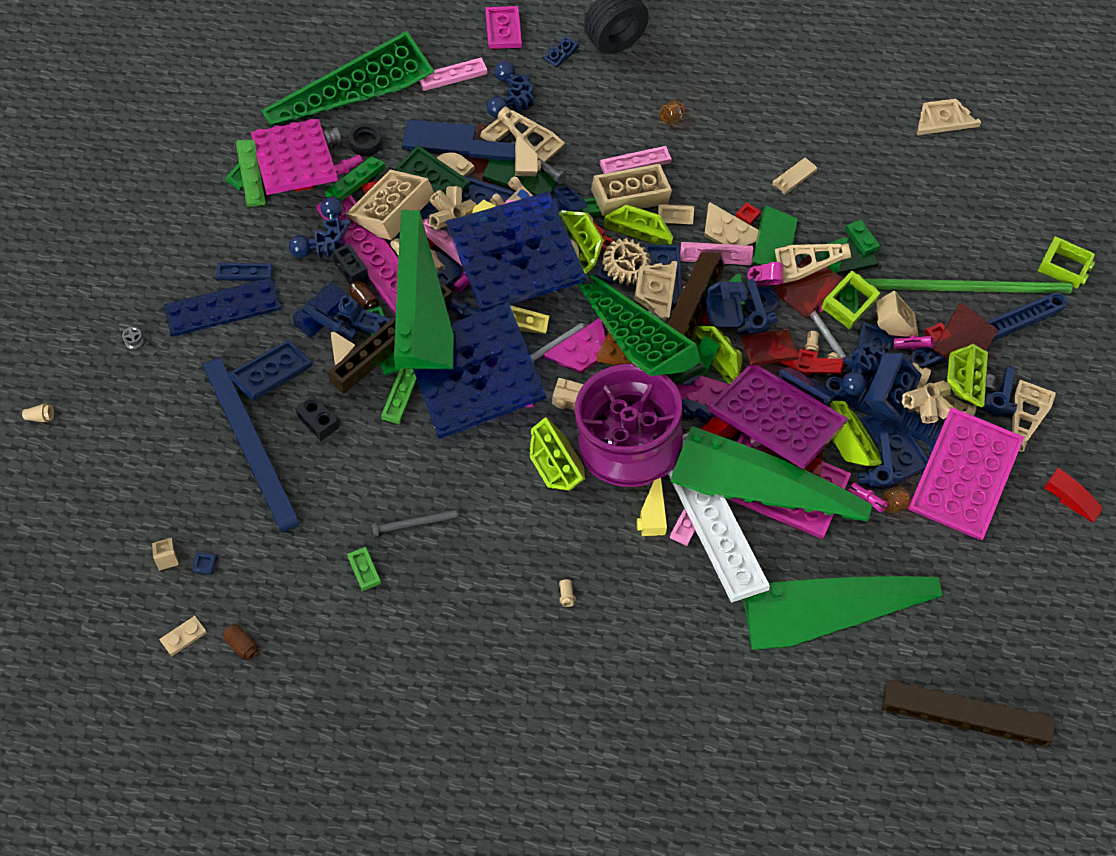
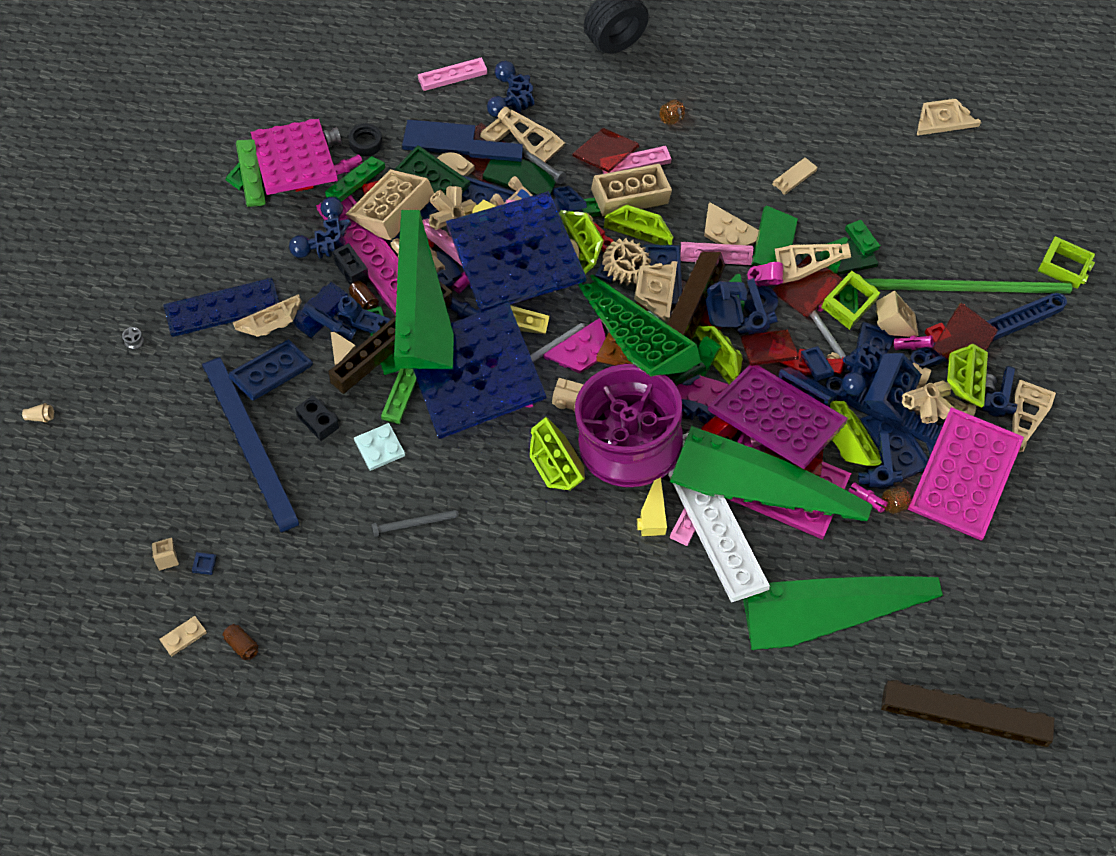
dark blue tile [216,263,273,281] -> none
green wedge [261,31,434,126] -> none
bright green plate [347,547,381,591] -> none
dark pink plate [485,6,522,49] -> none
tan slope [515,137,541,177] -> none
dark blue slope [544,35,579,68] -> none
tan pin [559,579,576,607] -> none
tan plate [658,204,694,224] -> none
red plate [736,202,761,225] -> none
tan pin [804,331,819,352] -> none
red slope [1044,468,1103,523] -> none
none -> tan wing [233,294,302,336]
none -> light aqua plate [354,423,405,471]
none -> clear red piece [572,128,639,173]
none -> dark blue tile [801,346,834,381]

